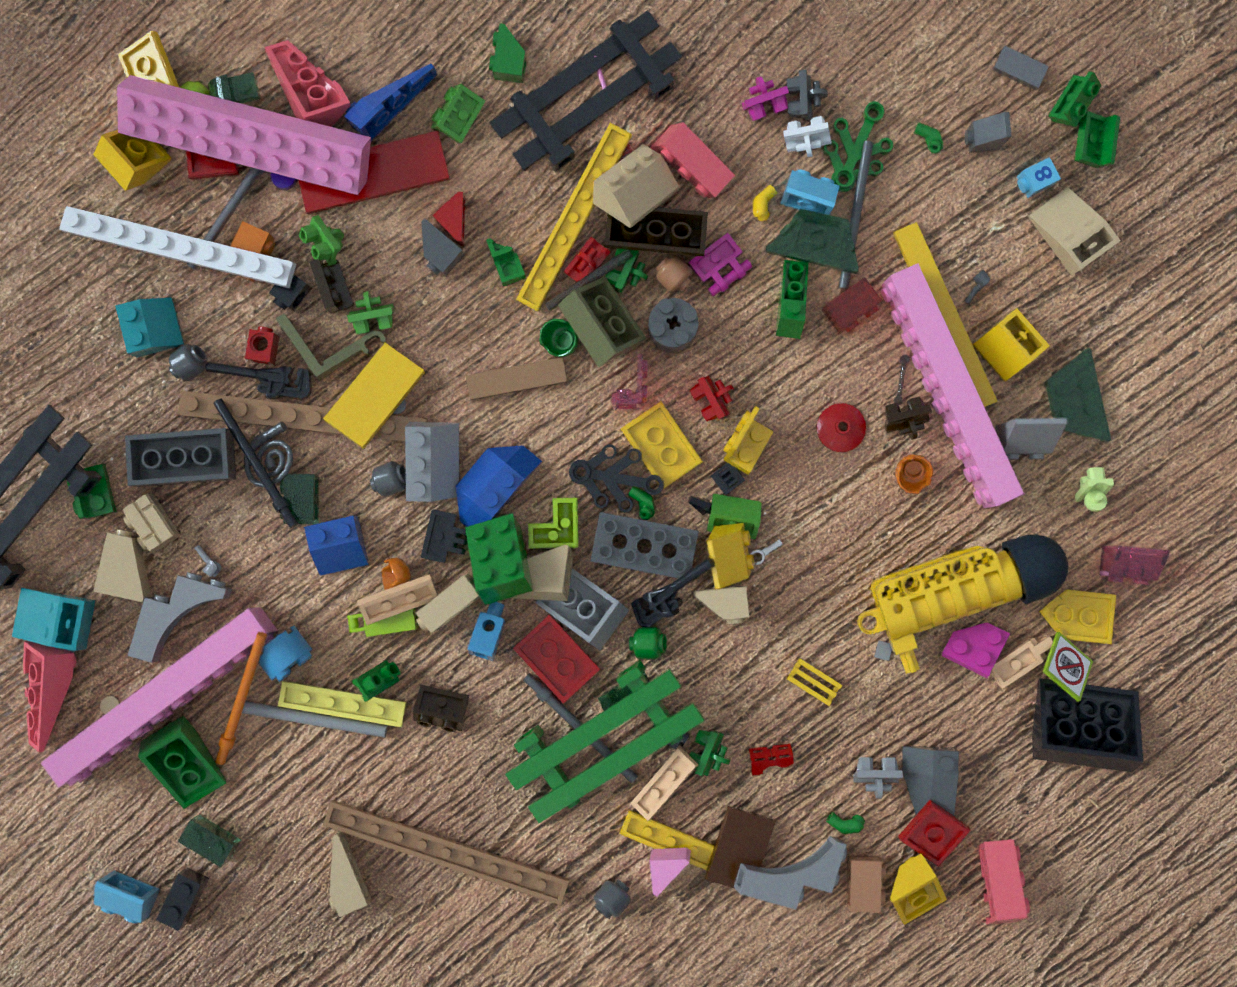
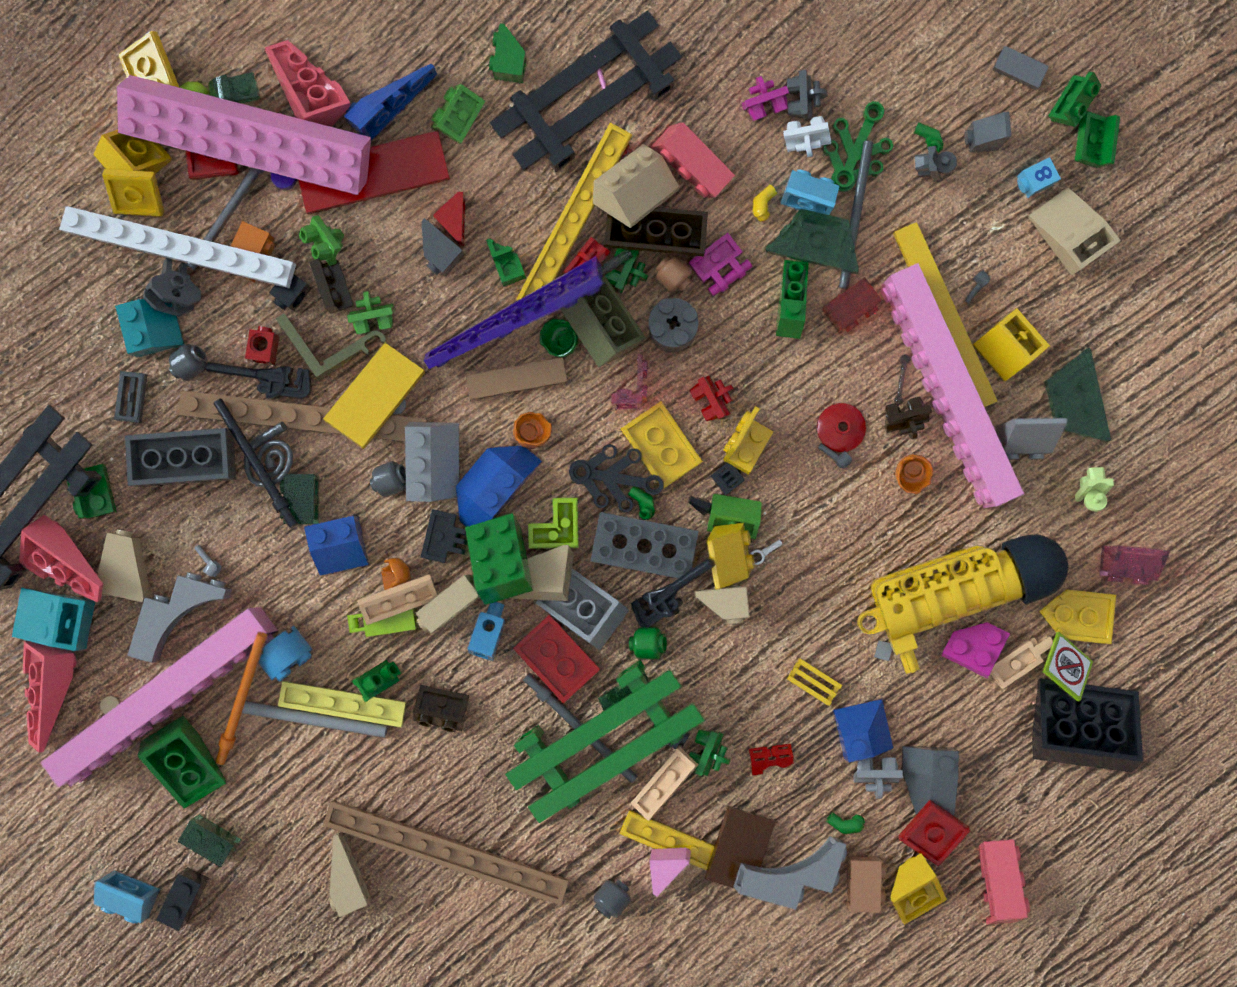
tan brick [122,493,180,552] -> none
none -> coral wedge [19,515,103,602]
none -> yellow tile [102,169,164,216]
none -> dark grey tile [114,371,147,423]
none -> dark grey hinge [143,258,201,316]
none -> dark purple wing [424,256,603,369]
none -> orange hair [513,412,552,449]
none -> dark grey hand [818,443,852,468]
none -> blue slope [833,699,893,762]
none -> dark grey hips [915,146,957,182]

